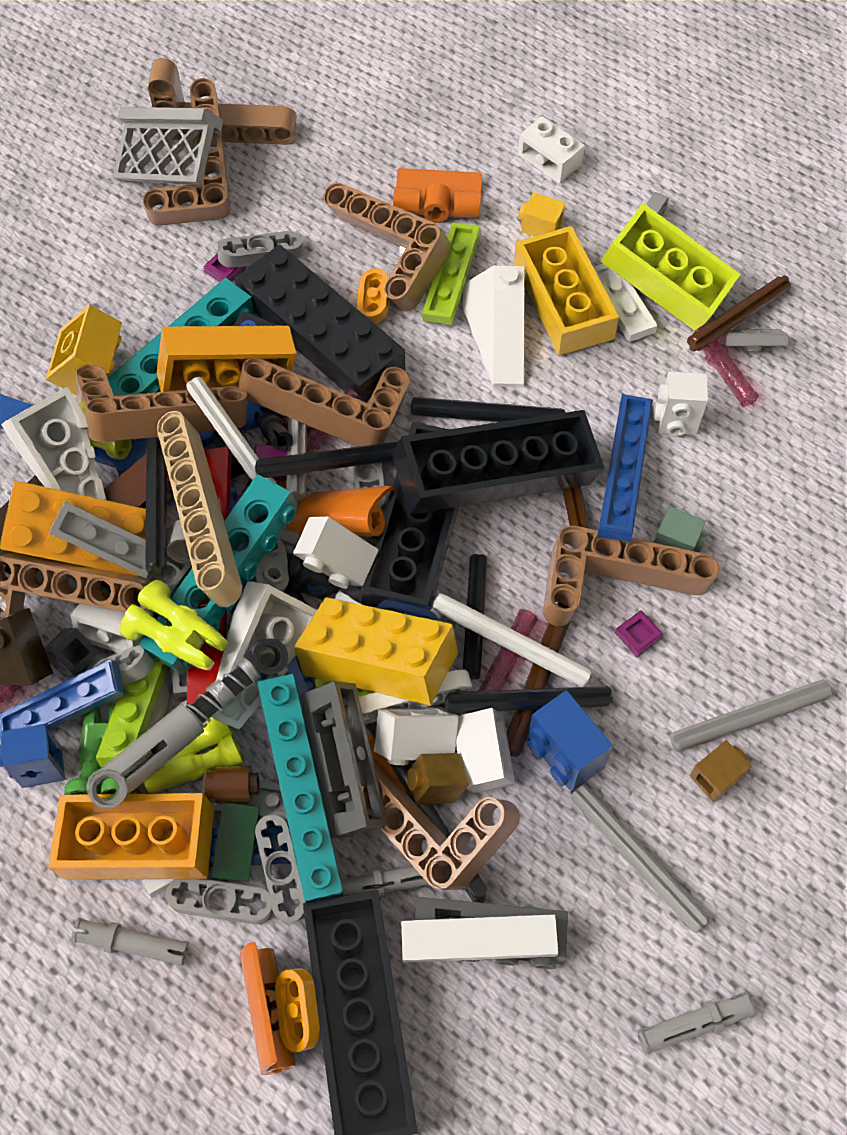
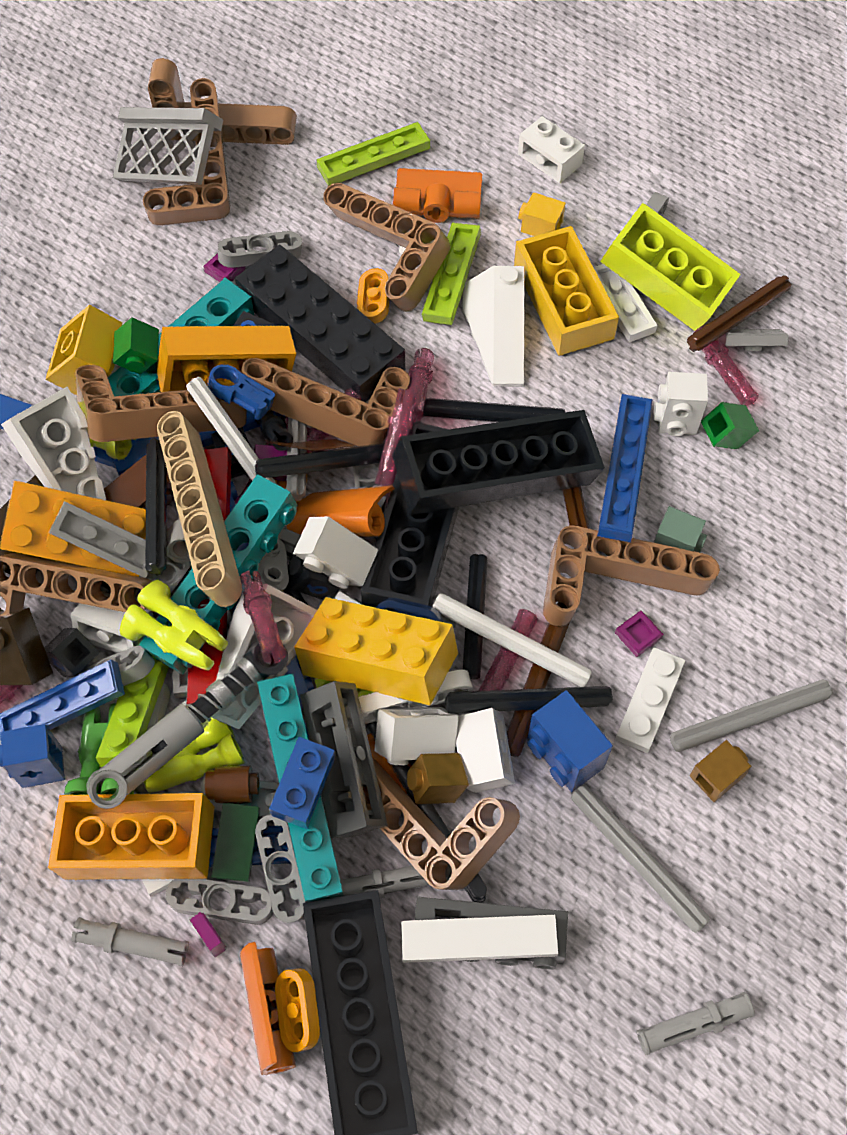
none -> green brick [113,317,159,374]
none -> magenta tile [189,912,226,957]
none -> blue piece [208,364,275,420]
none -> clear pink pin [240,571,286,664]
none -> reddish brown sticker [264,438,357,451]
none -> blue brick [269,736,335,829]
none -> lime plate [316,122,430,186]
none -> clear pink pin [374,388,419,486]
none -> clear pink pin [403,348,434,422]
none -> white plate [615,647,686,754]
none -> green brick [701,402,759,449]

